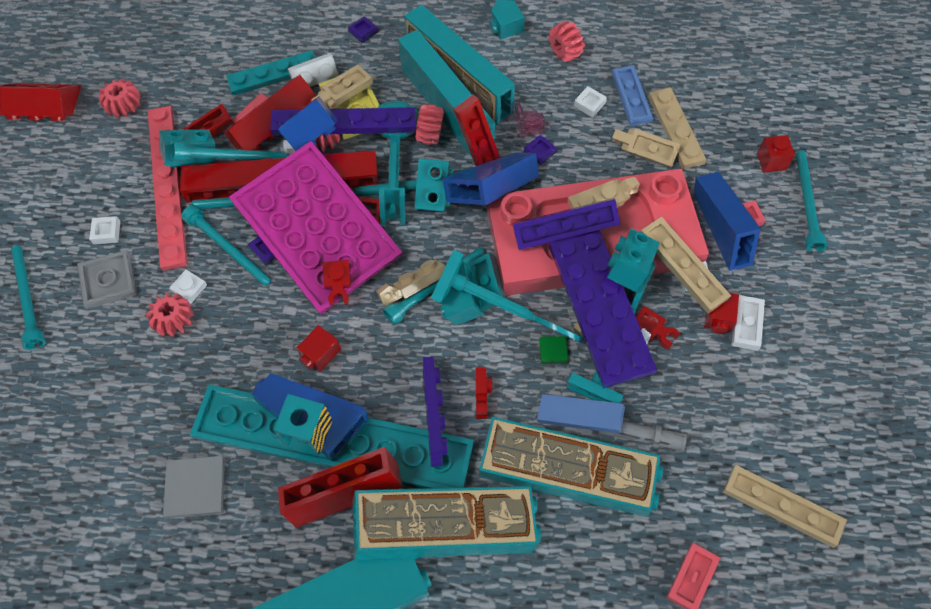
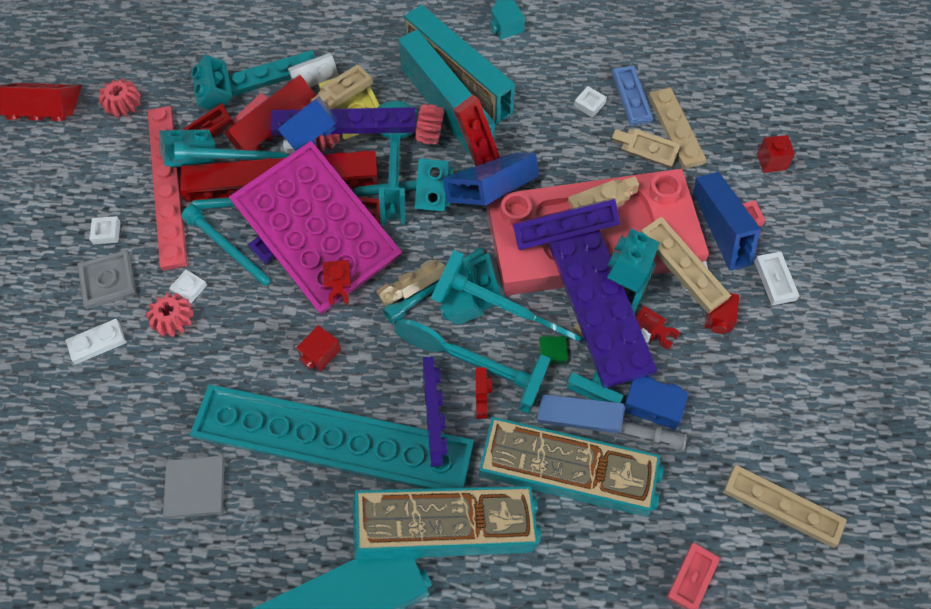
teal piece [11,245,46,350] -> none
blue slope [252,373,369,462] -> none
teal piece [273,394,332,455] -> none
red brick [278,447,403,528] -> none
dark purple tile [348,16,379,43] -> none
clear pink panel [515,102,545,137] -> none
dark purple tile [524,134,557,165] -> none
coral gear [548,20,585,62] -> none
white plate [731,295,765,351] -> none
teal piece [796,150,828,252] -> none
none -> white plate [65,319,126,365]
none -> teal brick [191,54,232,111]
none -> teal piece [394,319,551,414]
none -> blue brick [624,375,689,430]
none -> white plate [754,252,799,305]

